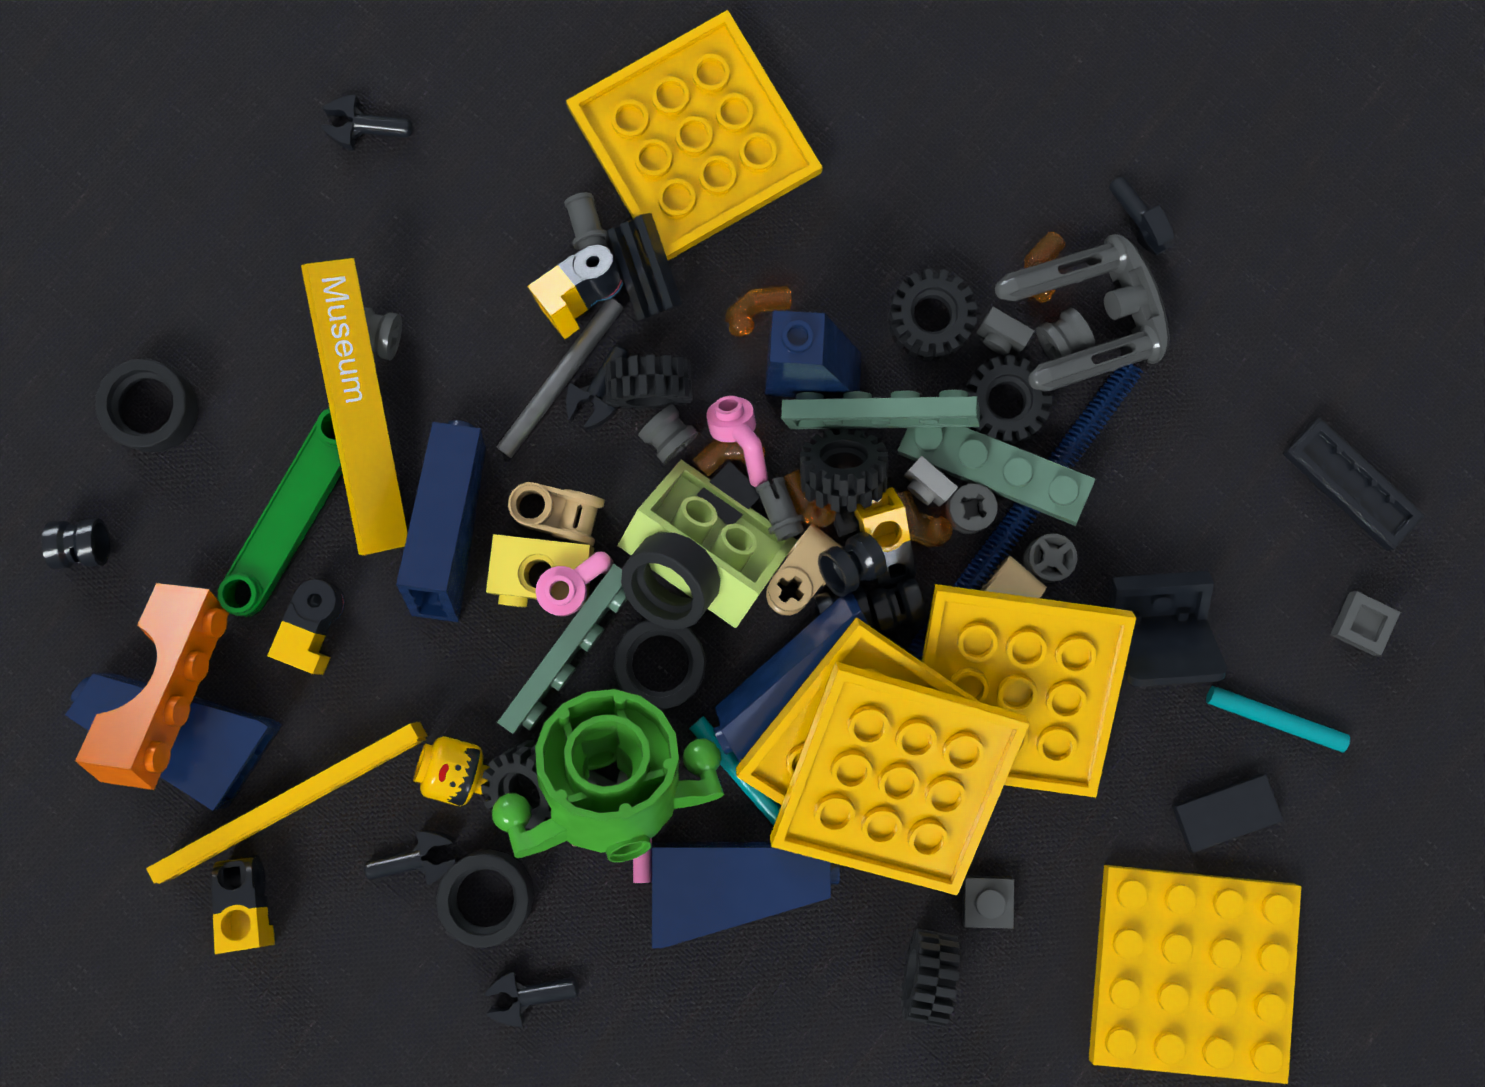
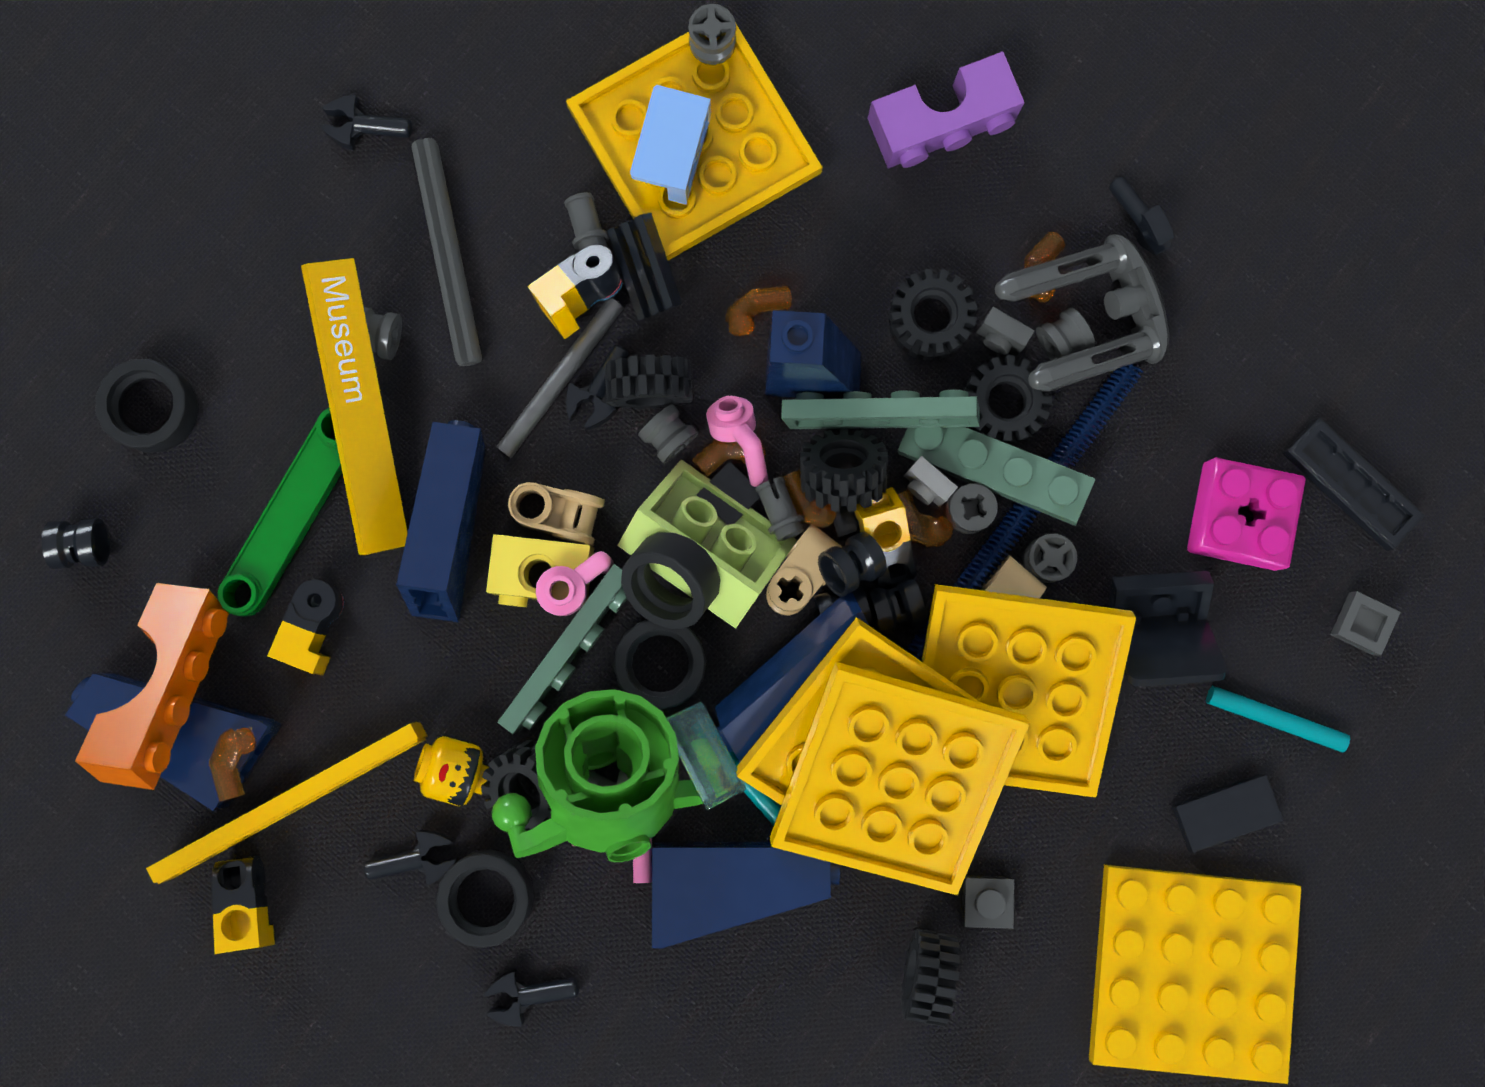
none -> clear orange arm [209,727,256,802]
none -> dark grey axle [411,138,482,366]
none -> light blue panel [630,85,711,205]
none -> clear light blue tile [667,702,746,810]
none -> dark grey wheel [688,4,736,65]
none -> medium lavender arch [867,52,1025,168]
none -> dark pink brick [1187,457,1306,571]

